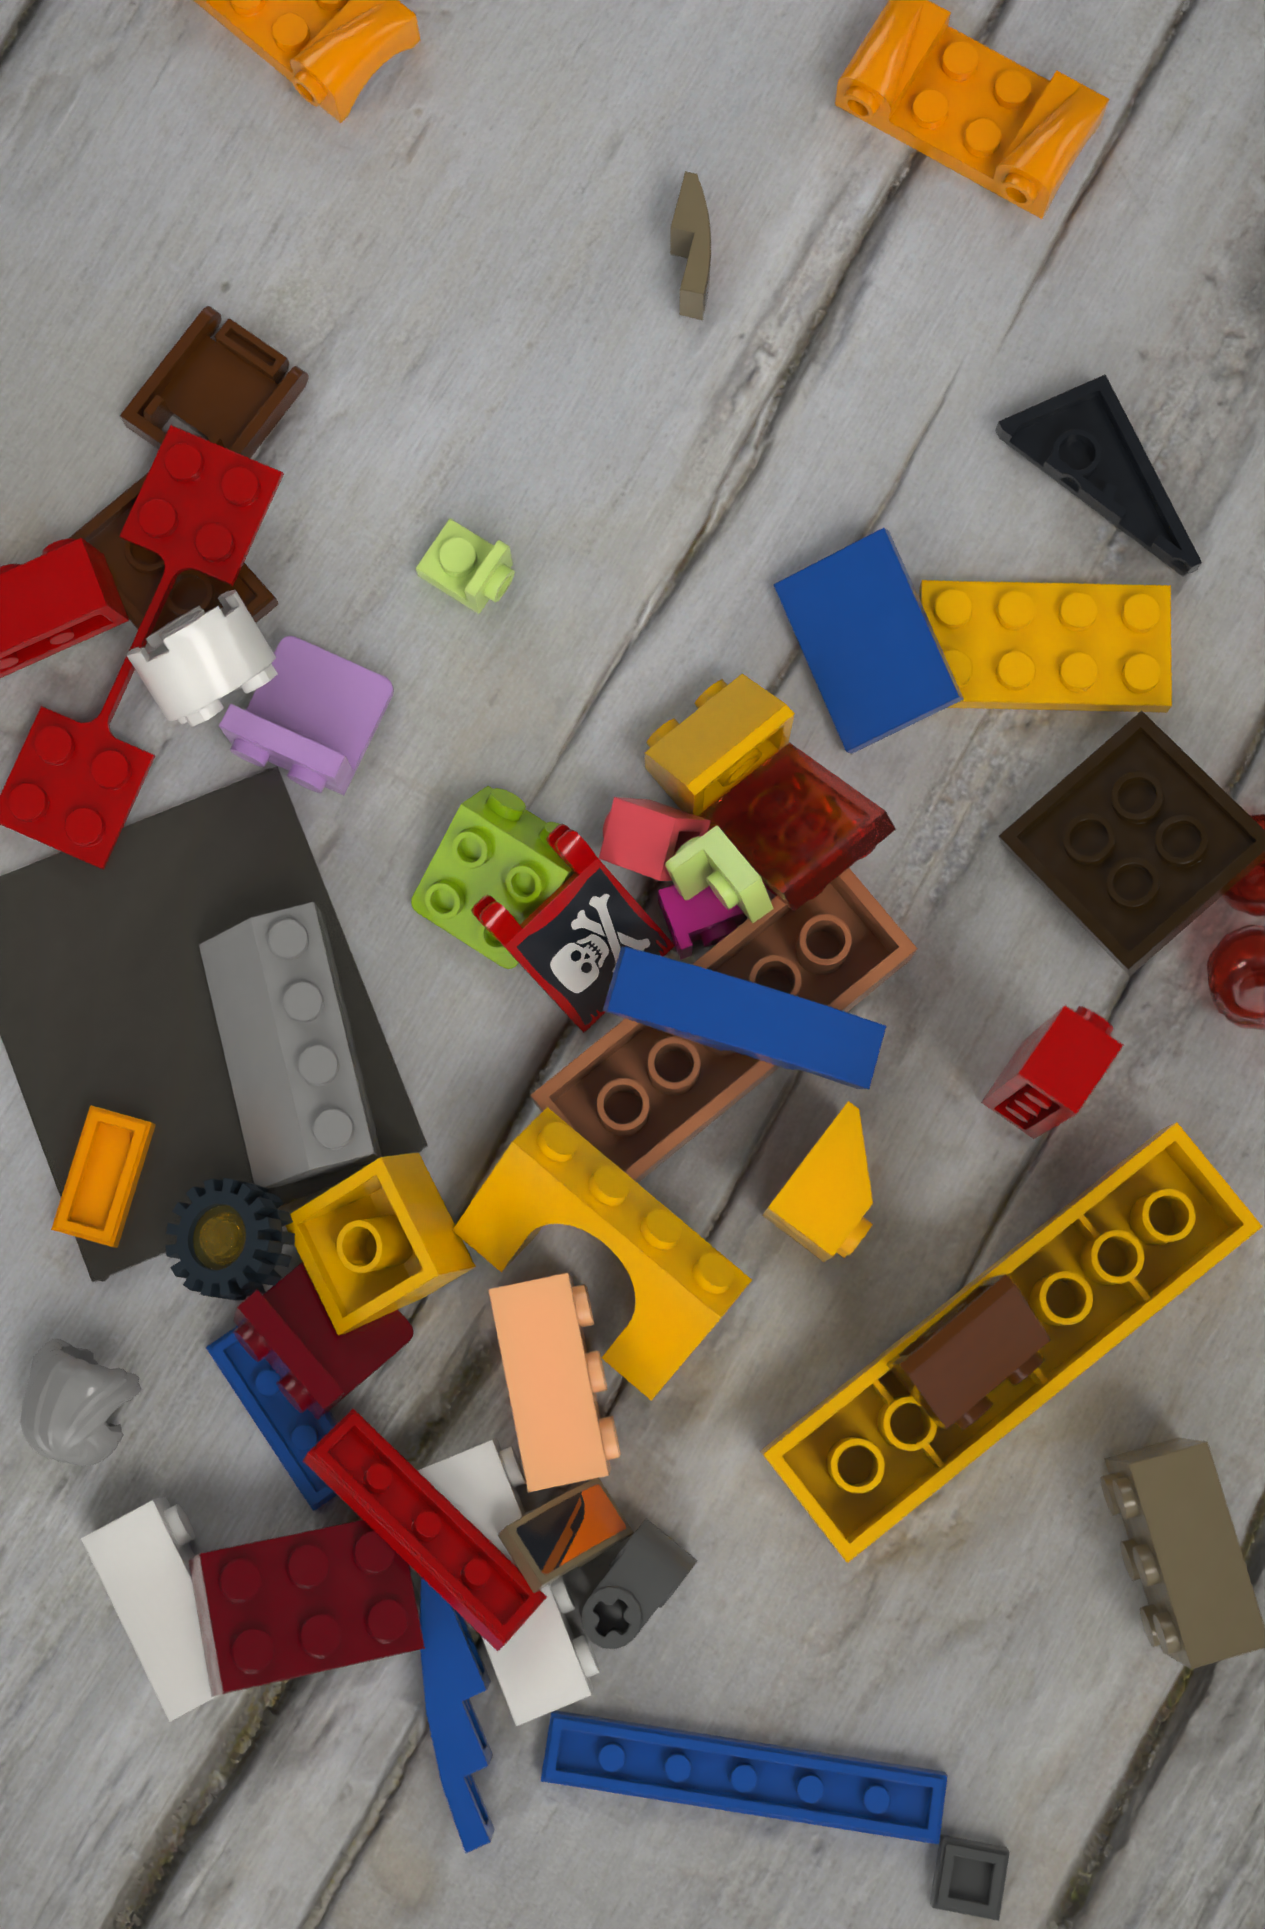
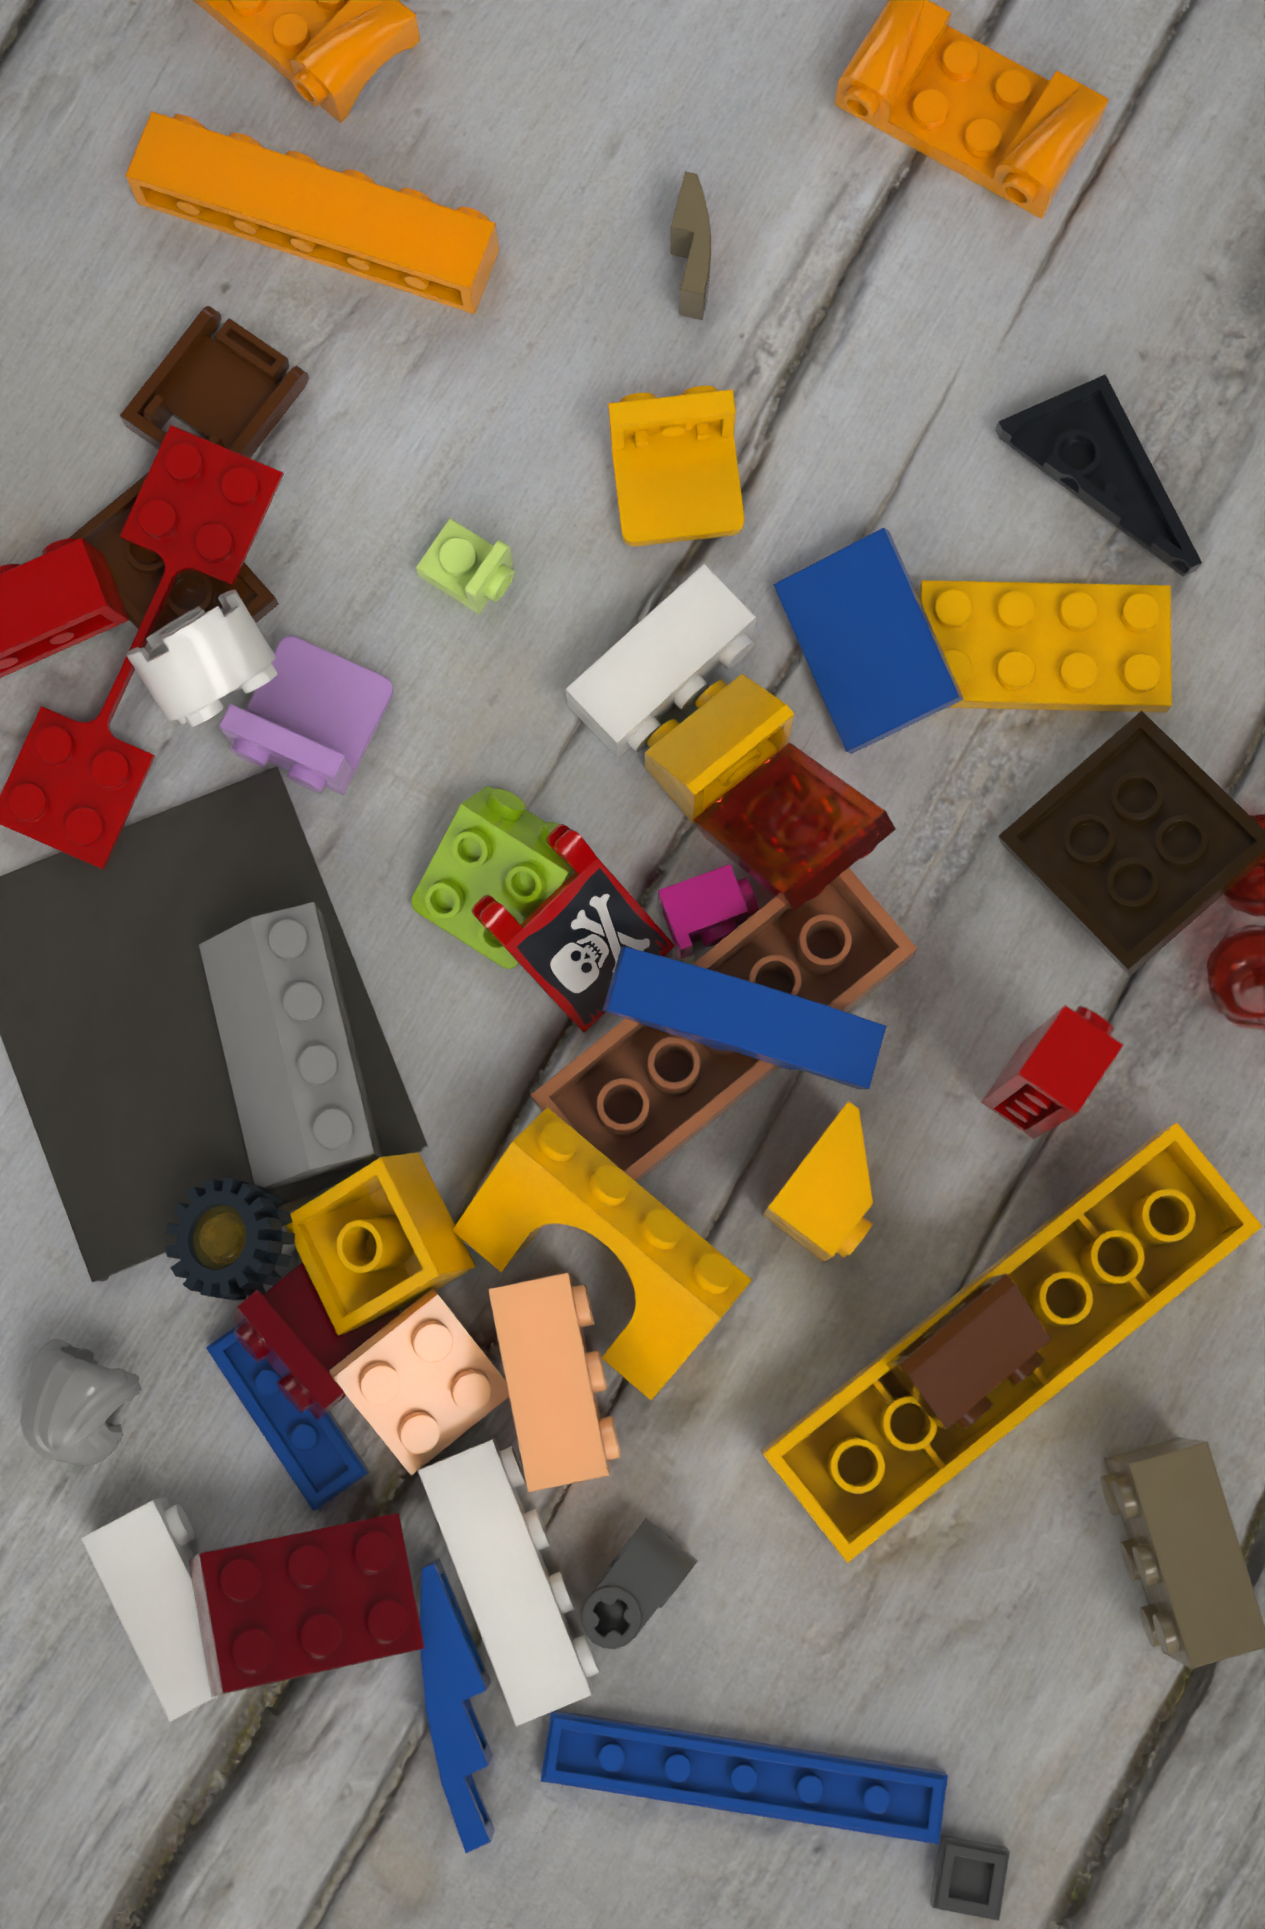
light orange tile [51,1105,156,1248] -> none
red tile [303,1408,547,1651] -> none
slope [498,1478,634,1593] -> none
coral brick [599,797,711,881] -> none
yellowish green bracket [665,825,774,923] -> none
none -> light orange brick [125,111,499,314]
none -> light nougat plate [329,1288,509,1476]
none -> white brick [565,564,756,758]
none -> yellow bracket [608,385,745,547]

